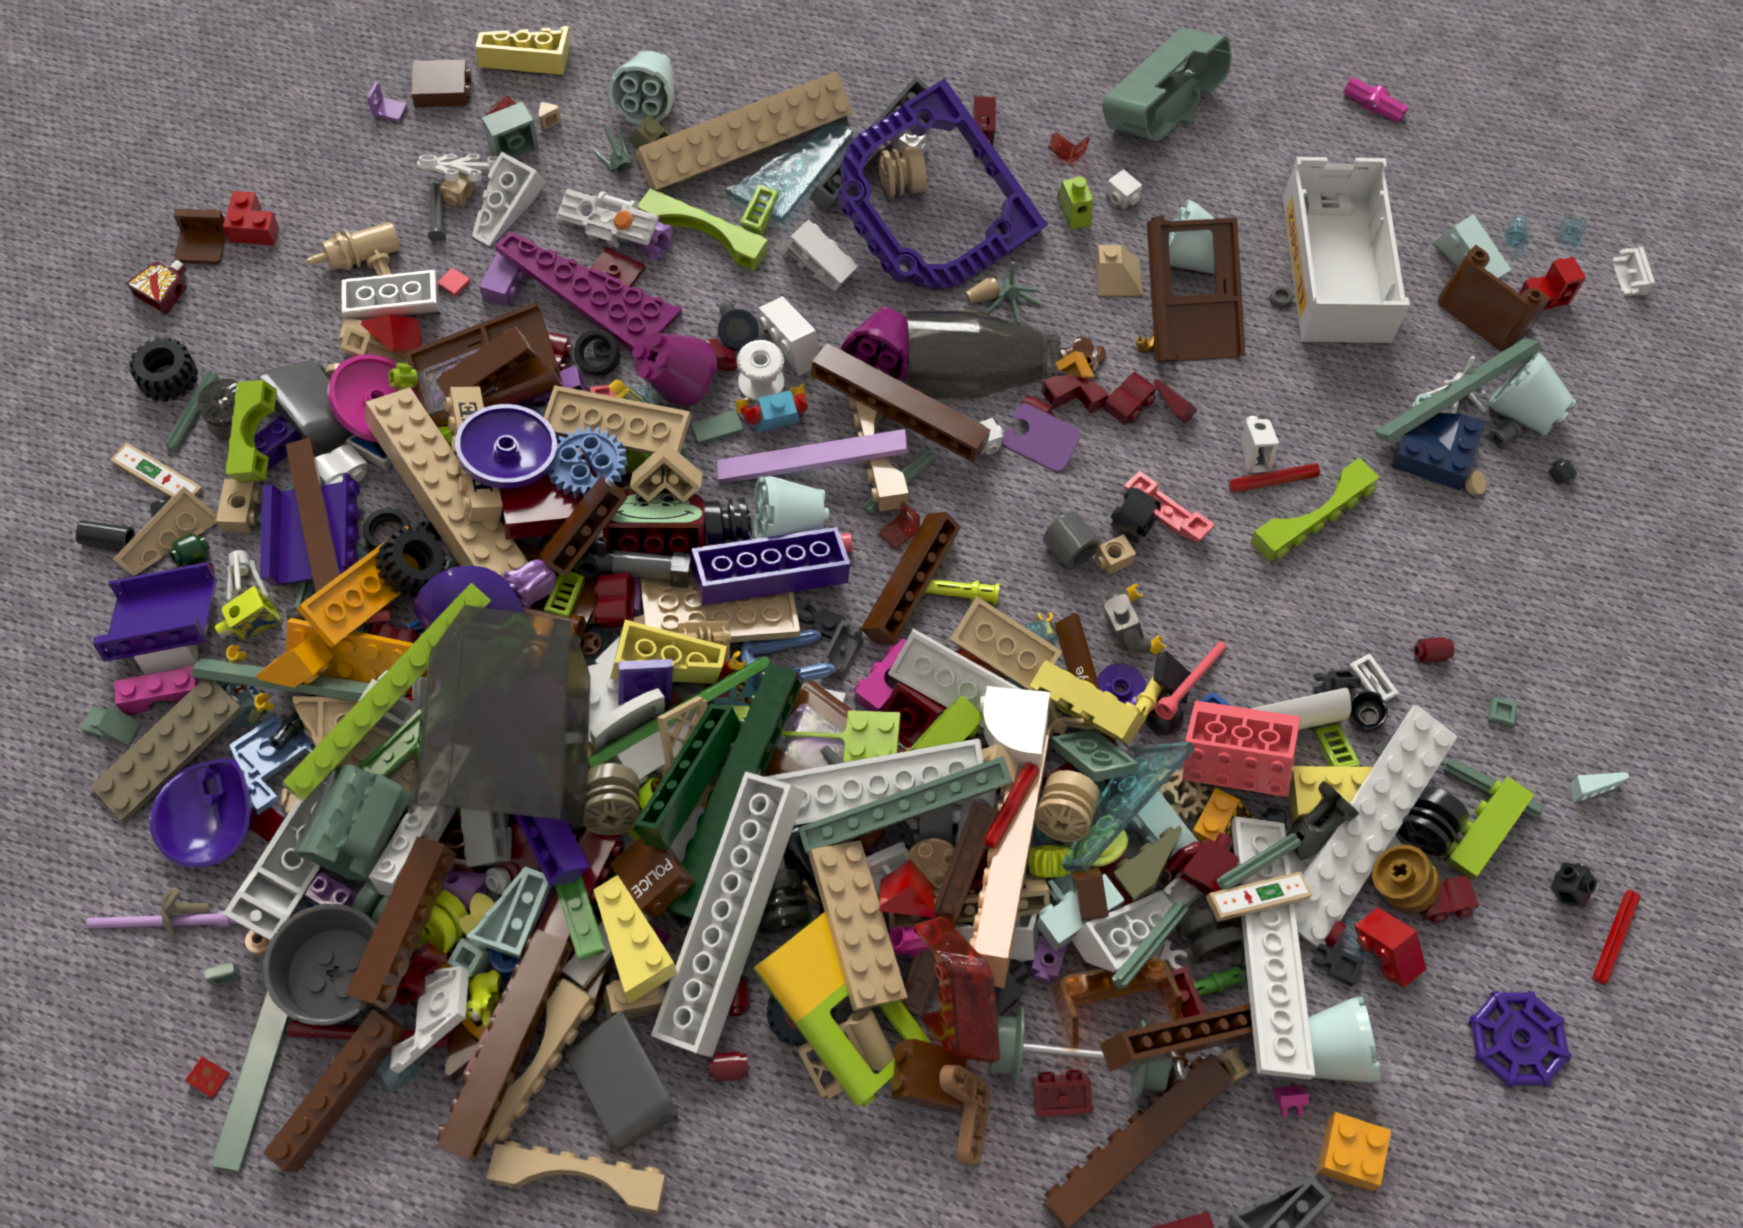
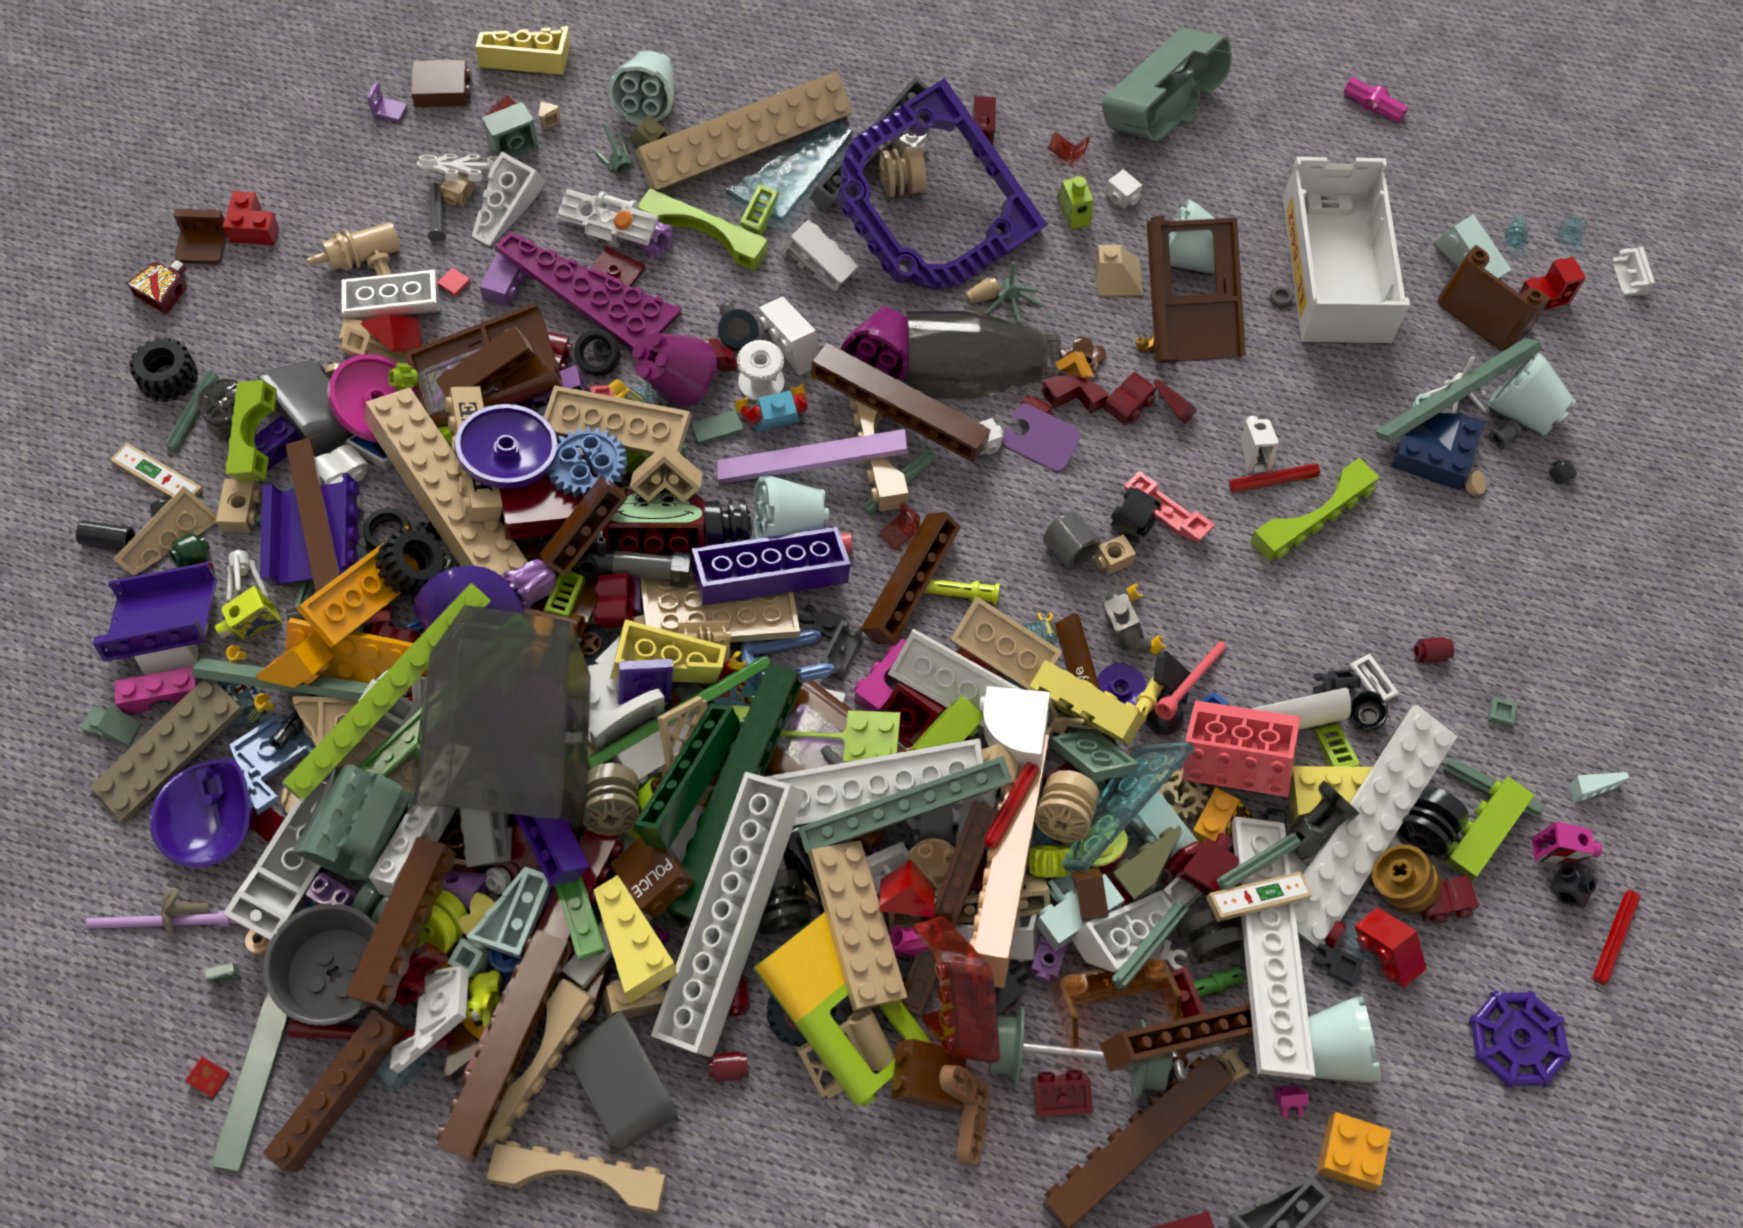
none -> dark pink torso [1532,822,1602,864]

